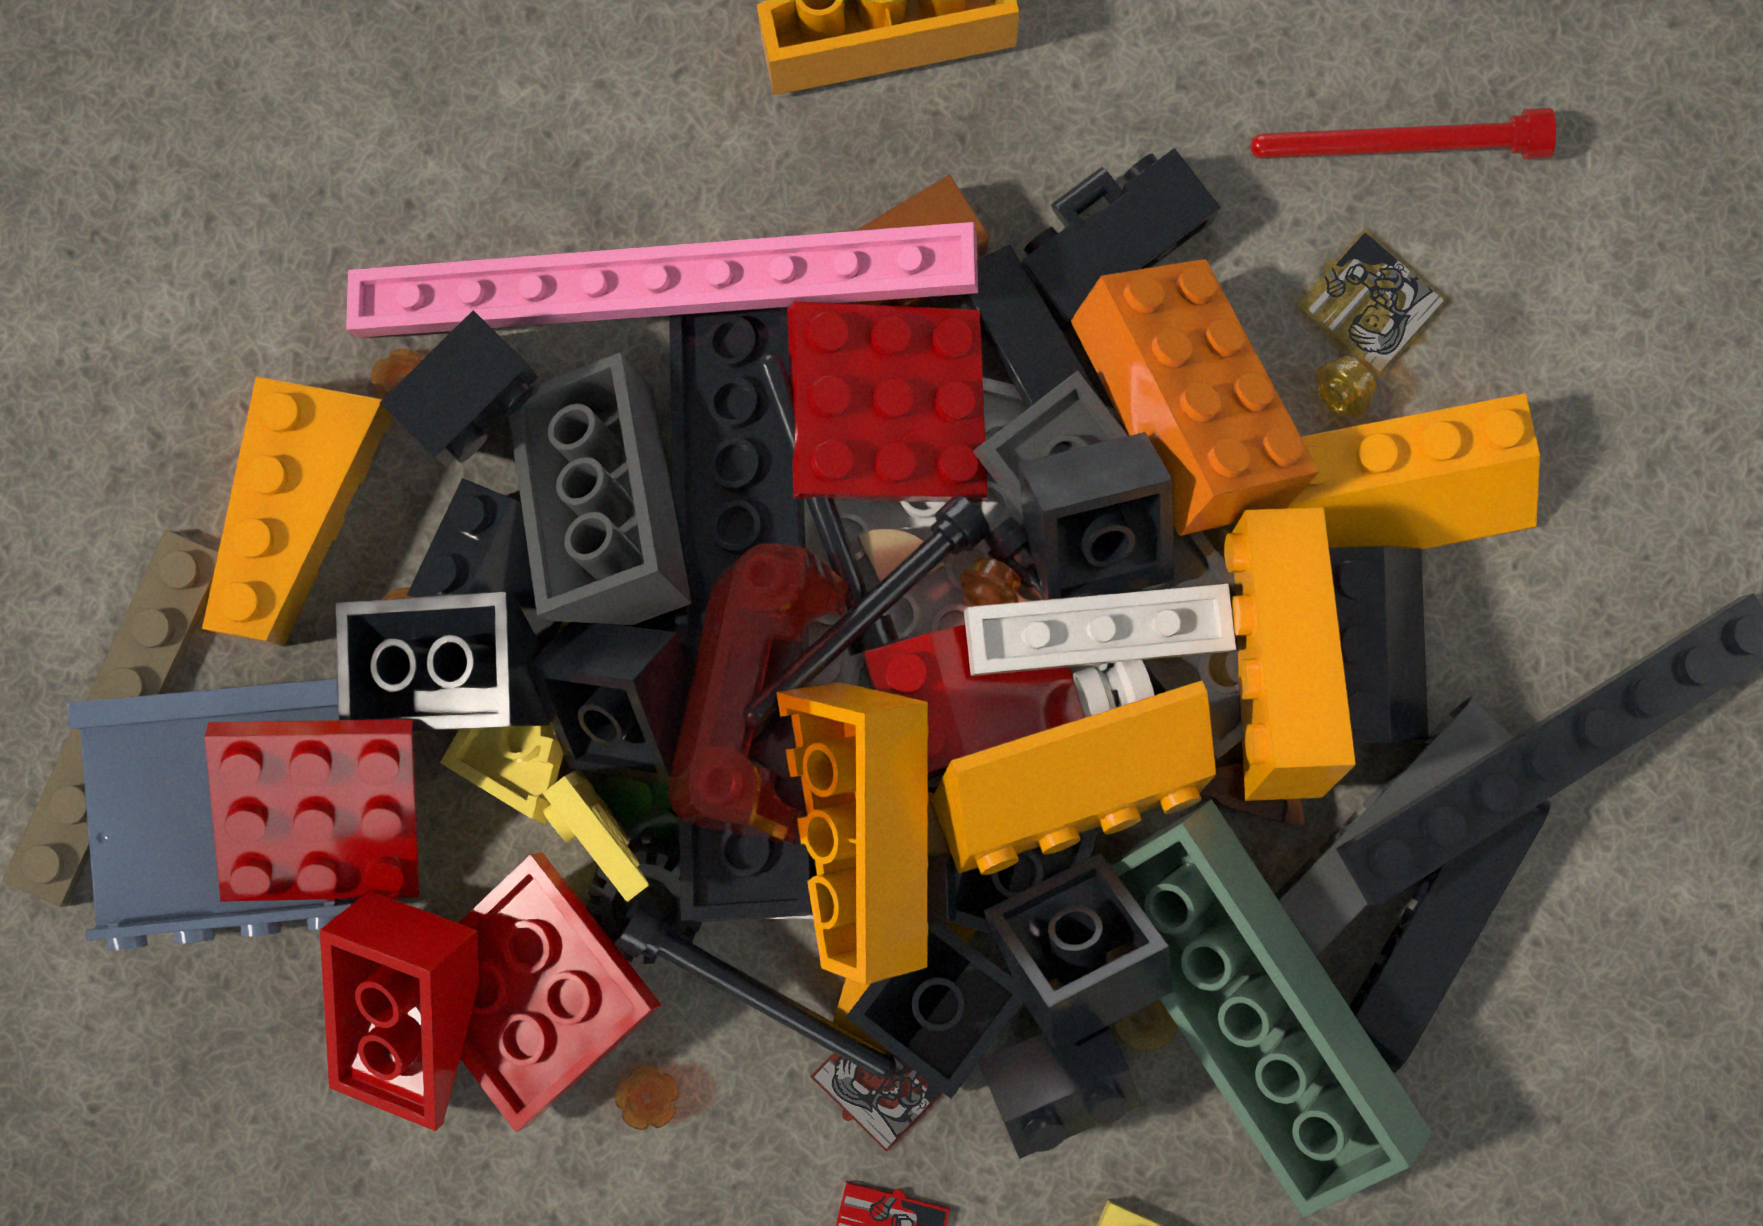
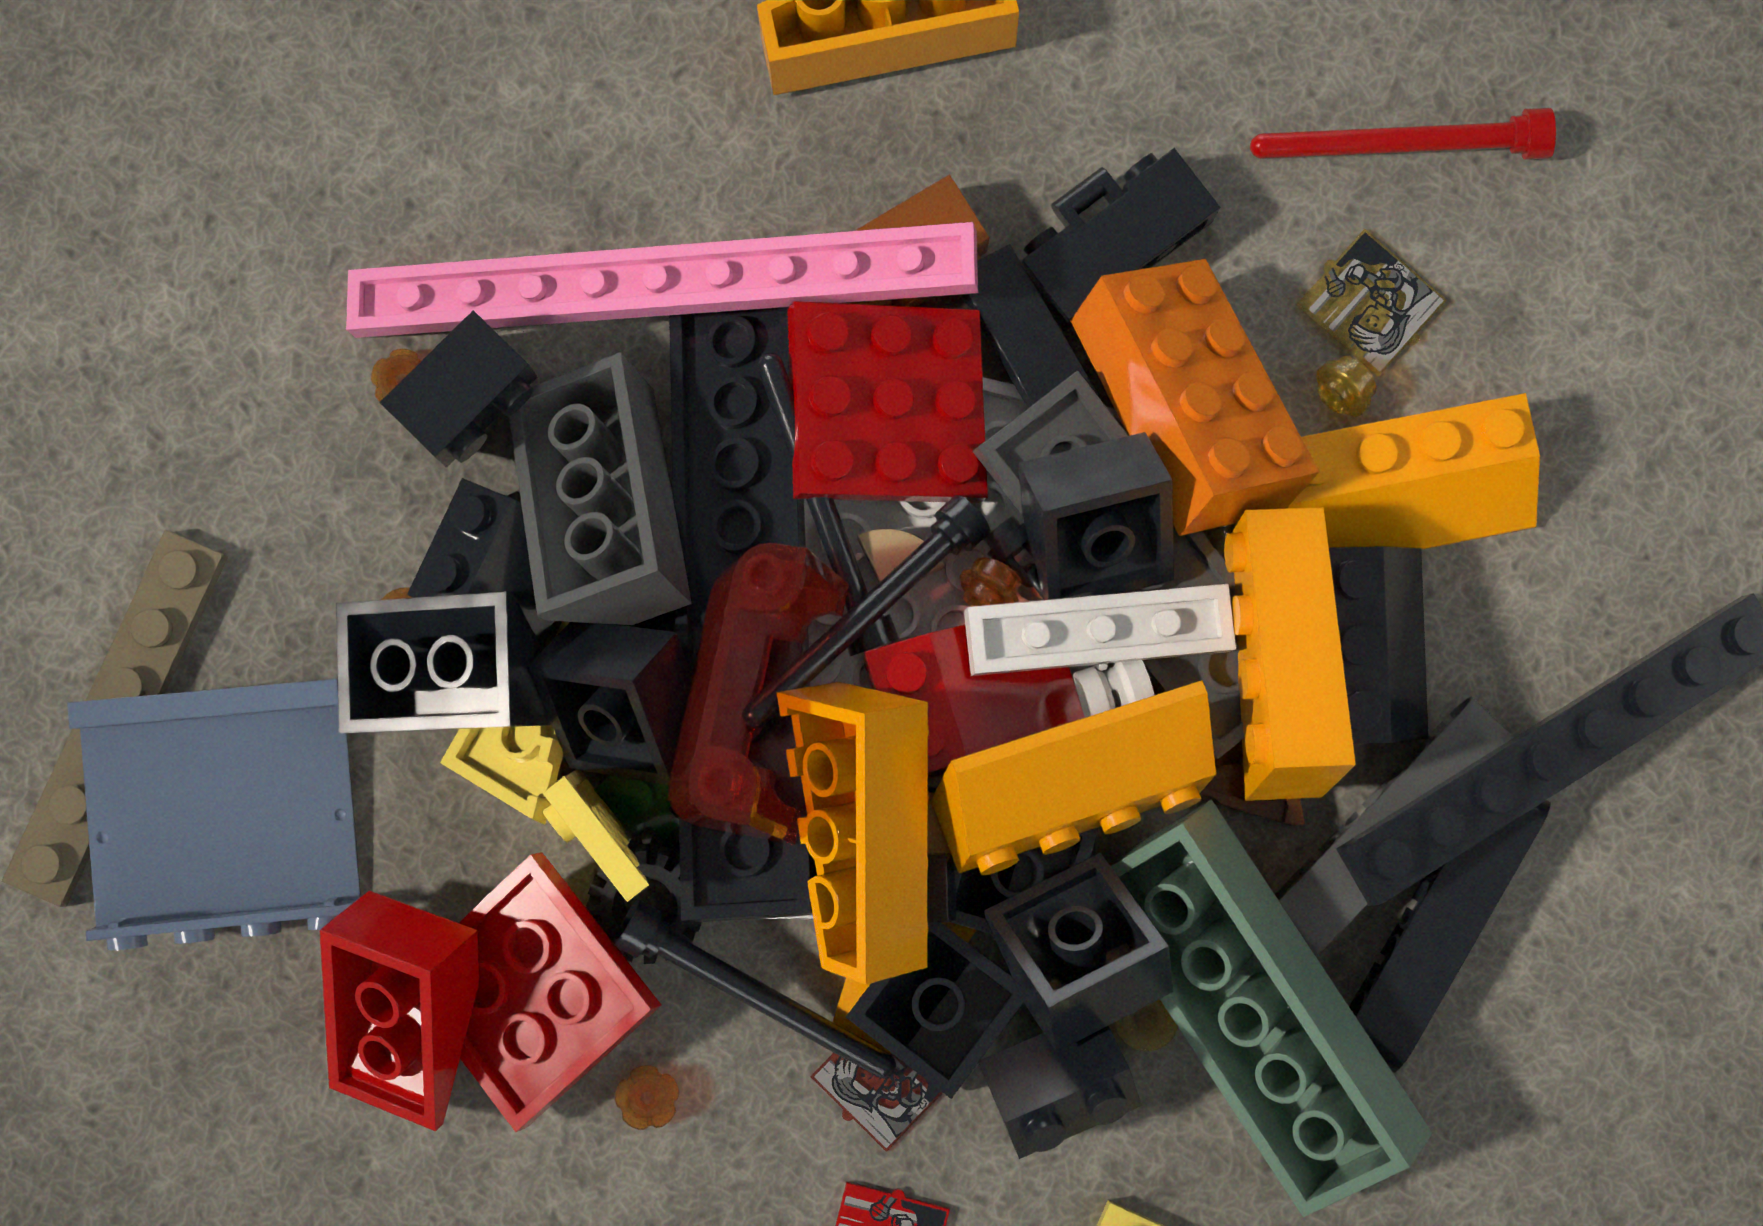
light orange wedge [202,376,394,647] -> none
red plate [204,719,420,902] -> none

